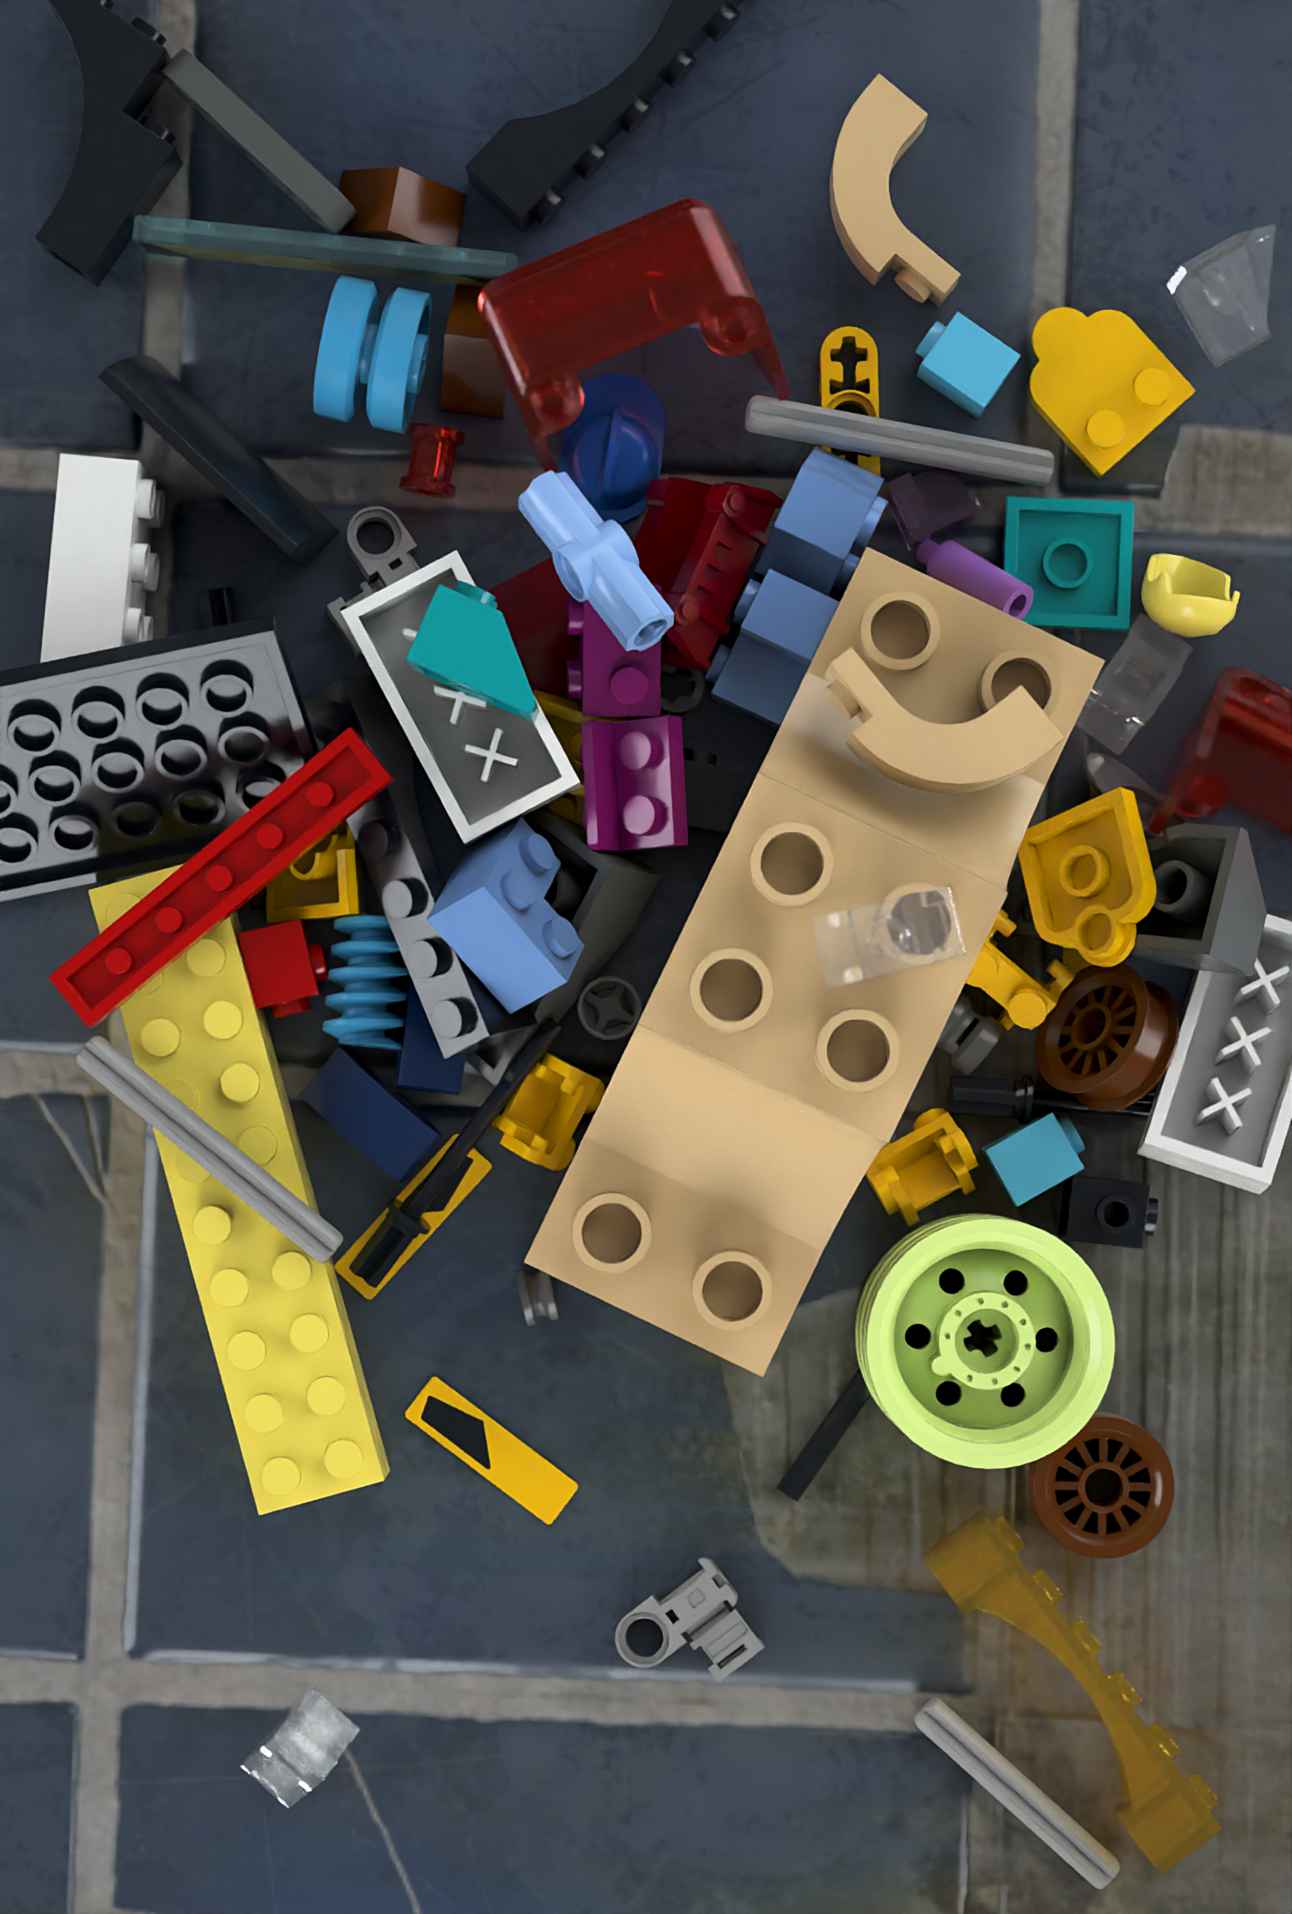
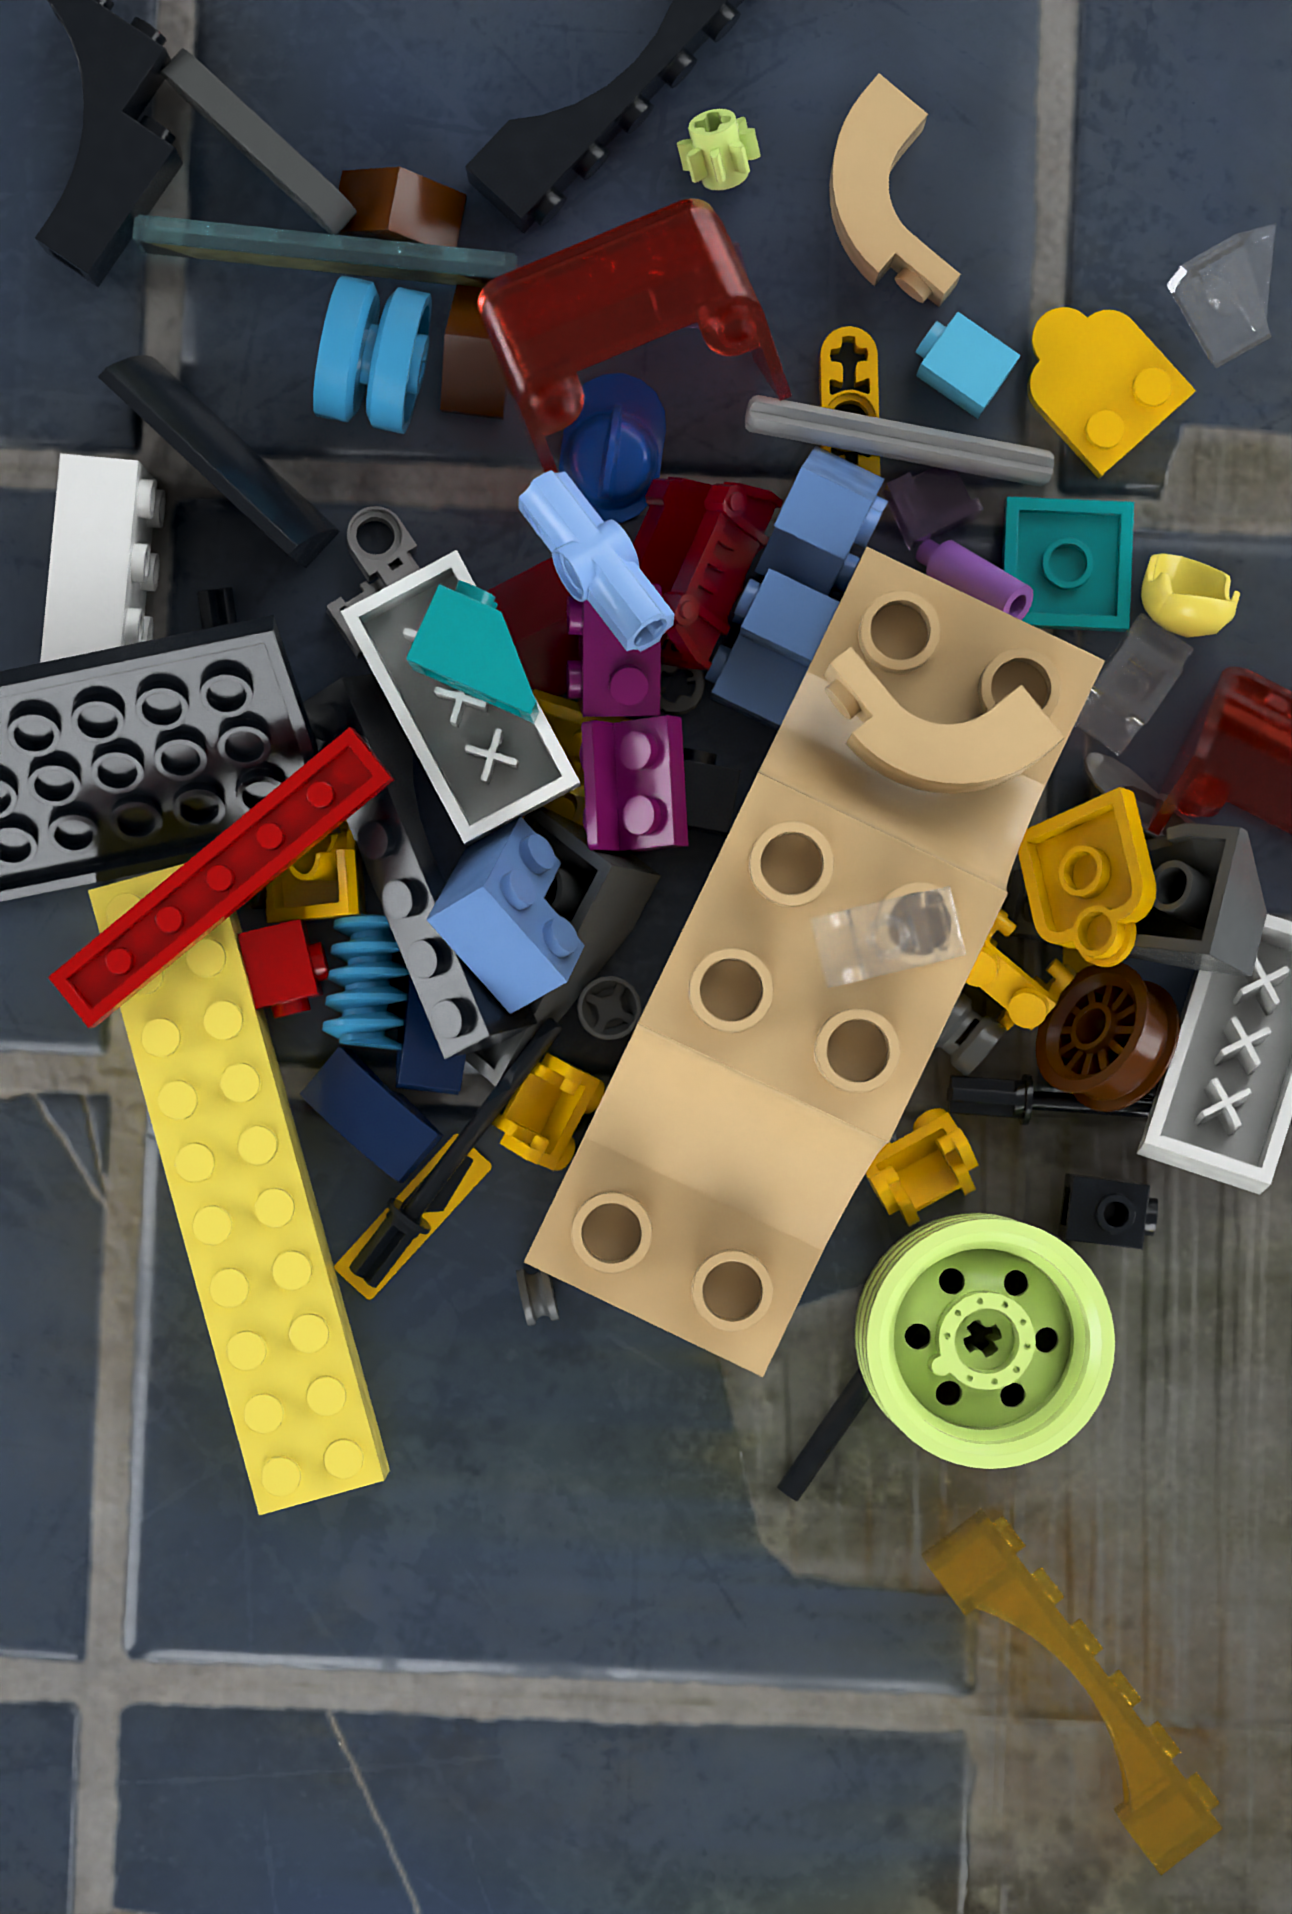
light grey axle [76,1036,343,1263] -> none
clear brick [240,1687,361,1808] -> none
clear red bush [399,423,465,498] -> none
yellow sticker [405,1377,578,1525] -> none
light grey piece [615,1557,766,1683] -> none
light grey axle [914,1697,1120,1889] -> none
medium azure brick [979,1111,1086,1207] -> none
reddish brown wheel [1027,1411,1175,1559] -> none
none -> yellowish green gear [677,109,761,190]

